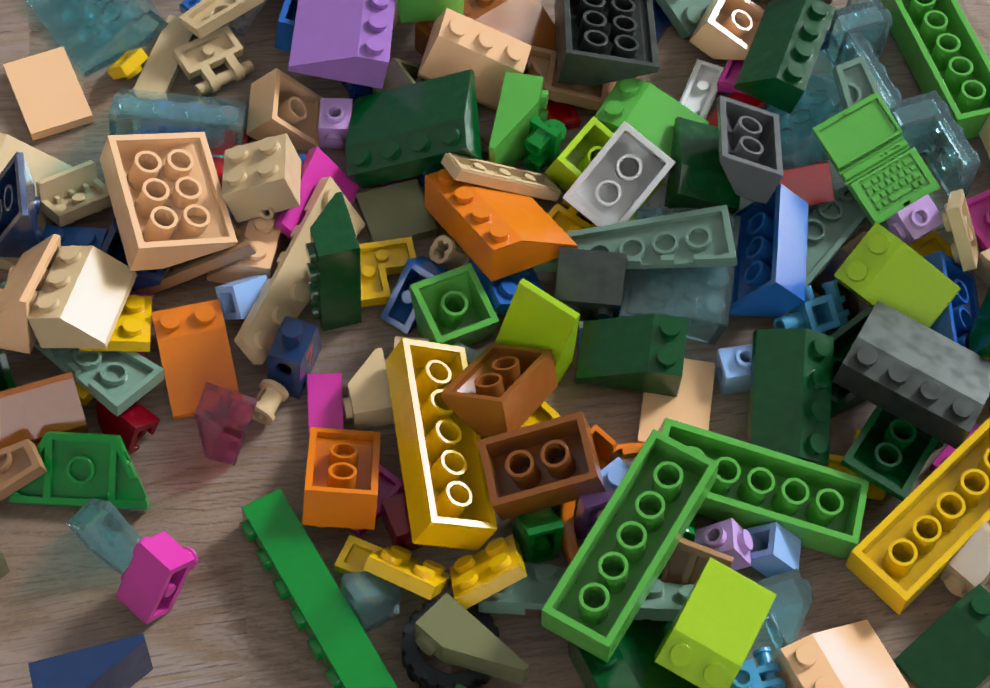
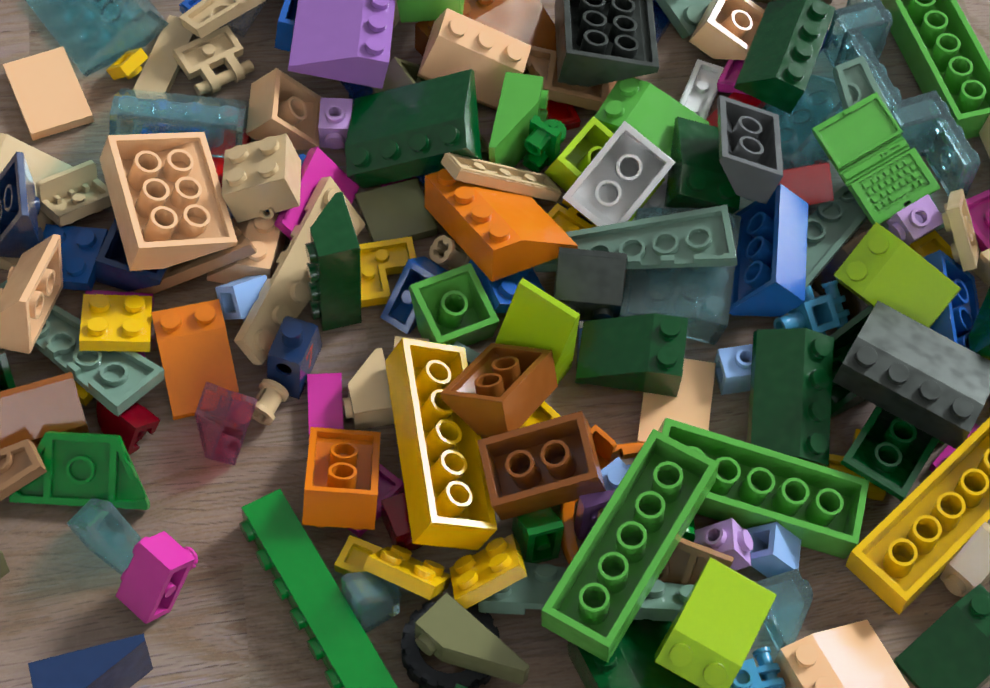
tan slope [27,245,137,348] -> none

